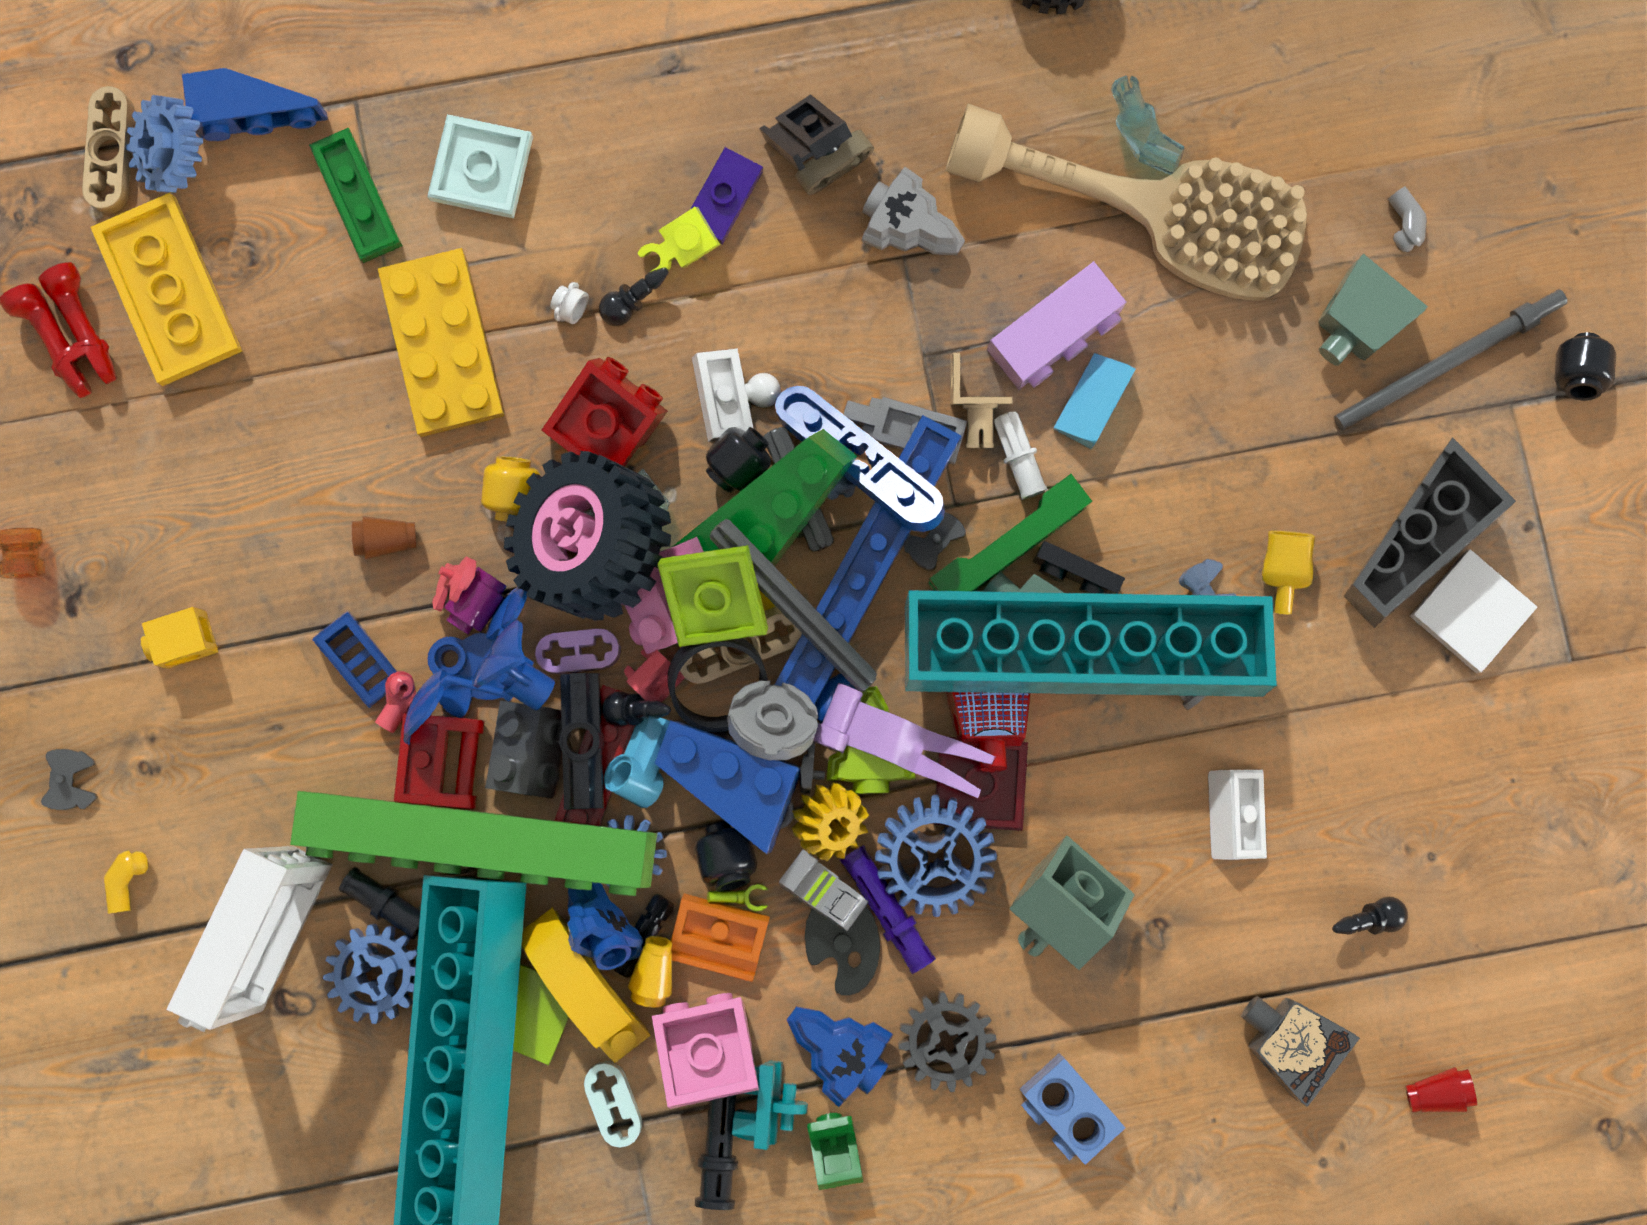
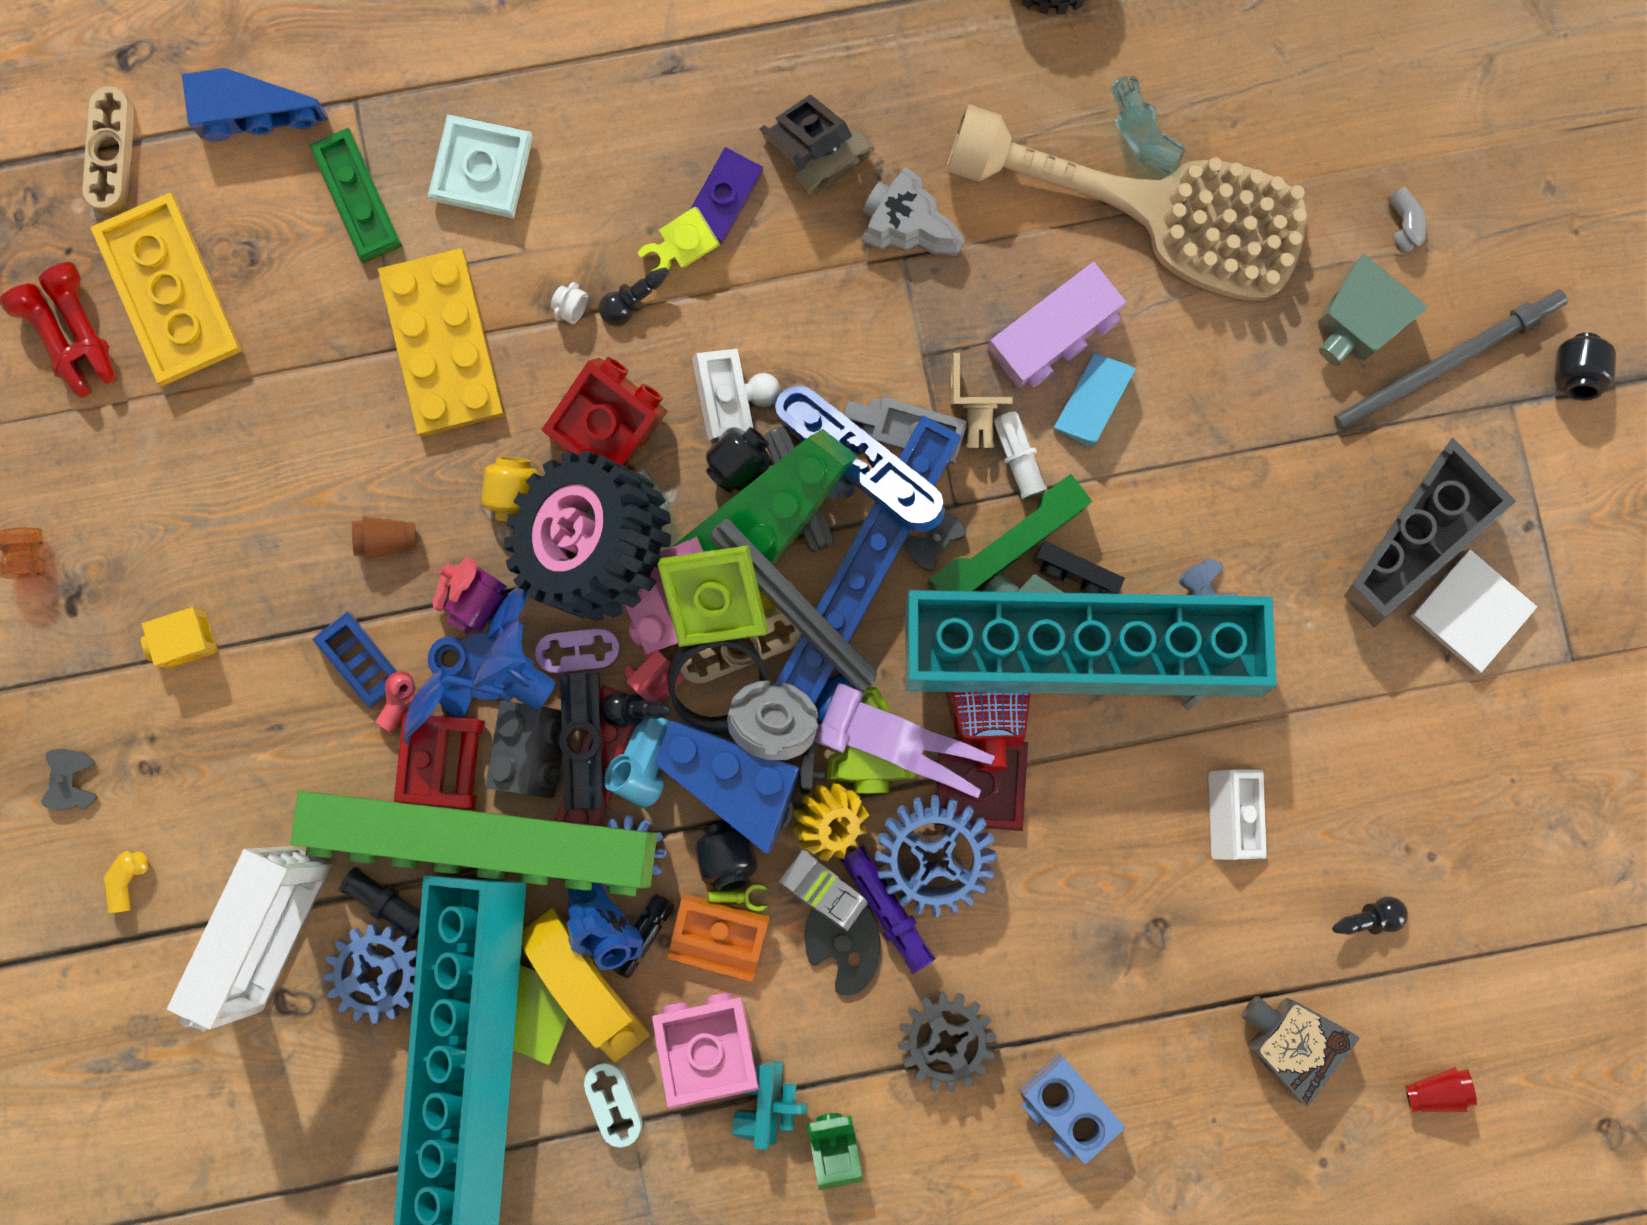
medium blue gear [126,95,203,193] -> none
yellow cone [628,936,672,1008] -> none
black pin [695,1095,738,1210] -> none
blue rock [787,1006,893,1107] -> none
sand green brick [1009,835,1135,970] -> none
yellow piece [1262,531,1315,615] -> none

